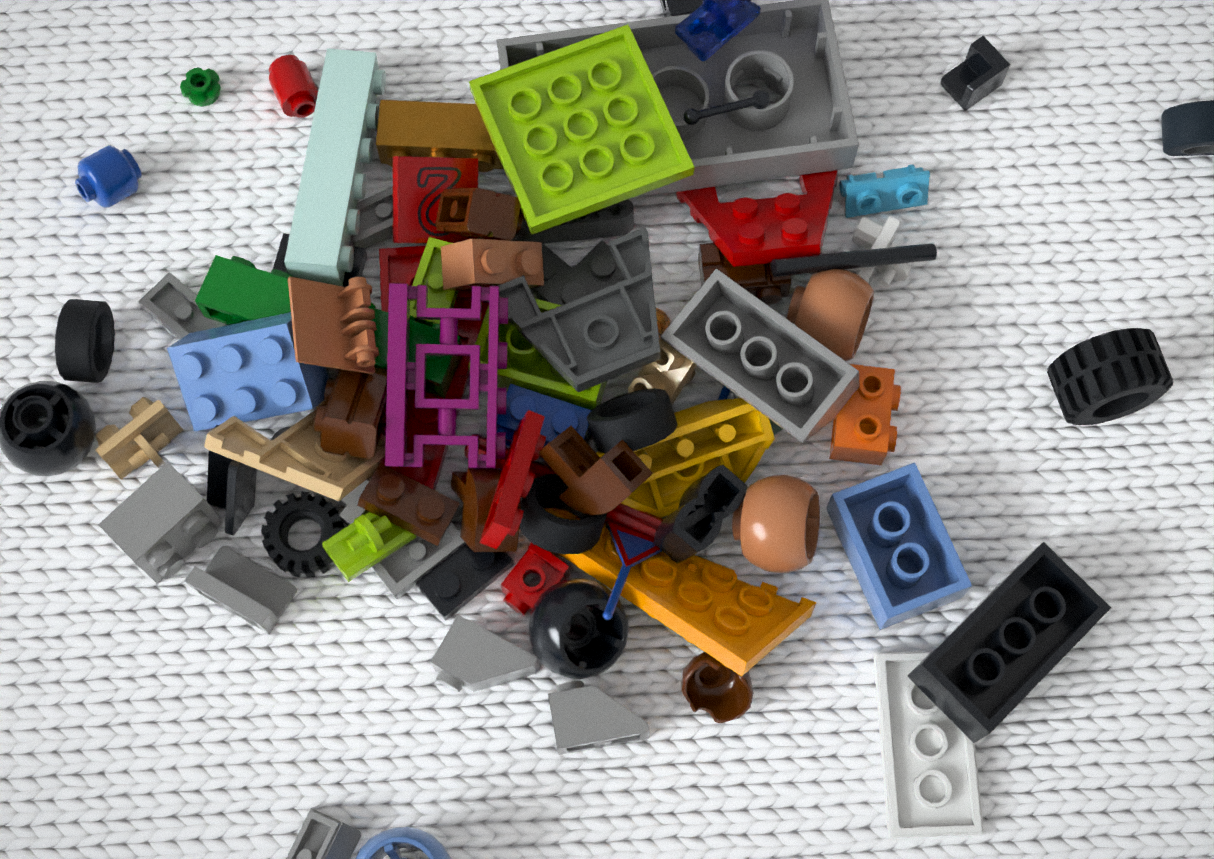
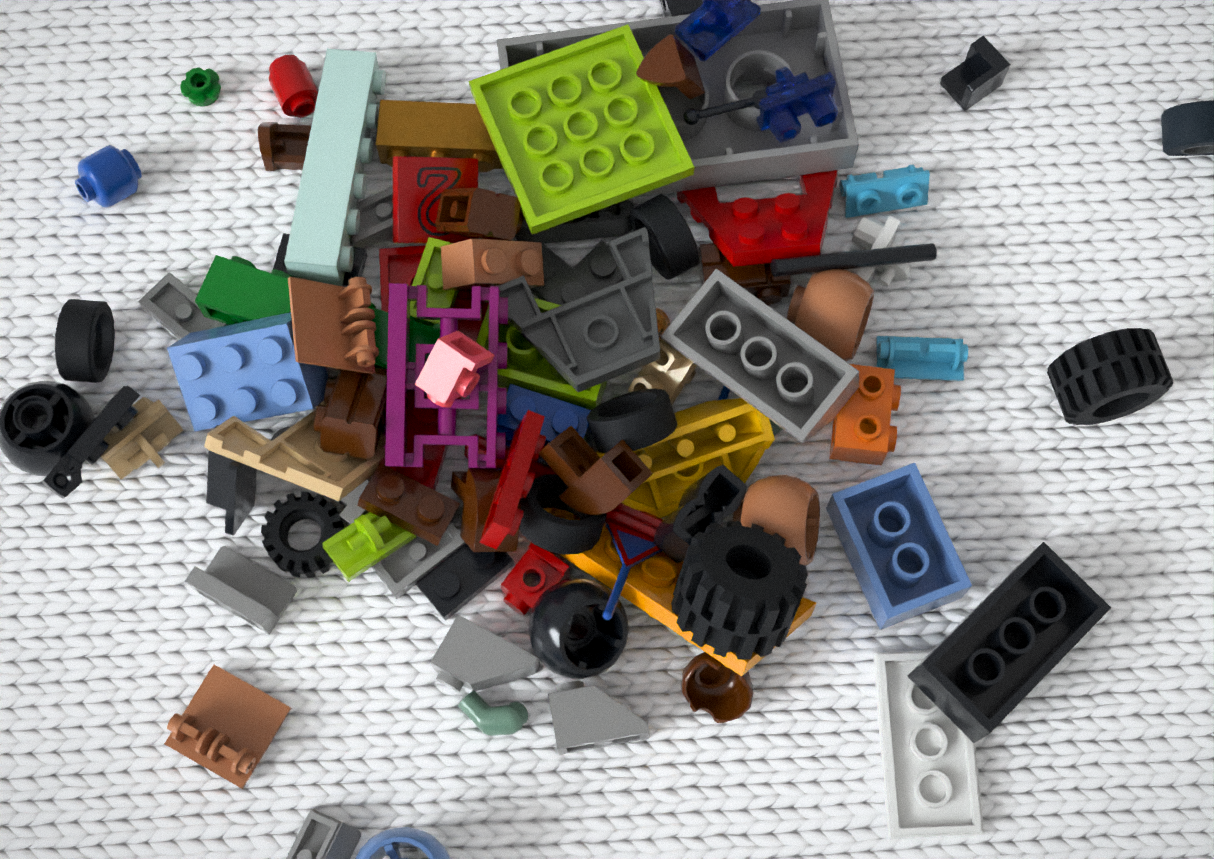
light grey brick [98,461,223,583] -> none
none -> black hinge [42,385,140,499]
none -> nougat hinge [164,664,292,789]
none -> reddish brown tile [258,122,311,171]
none -> brick [415,331,495,408]
none -> sand green arm [458,690,528,736]
none -> black tyre [630,194,700,280]
none -> reddish brown tile [636,34,705,100]
none -> black wheel [671,521,808,659]
none -> clear blue hips [756,66,838,143]
none -> medium azure hinge [876,336,968,381]

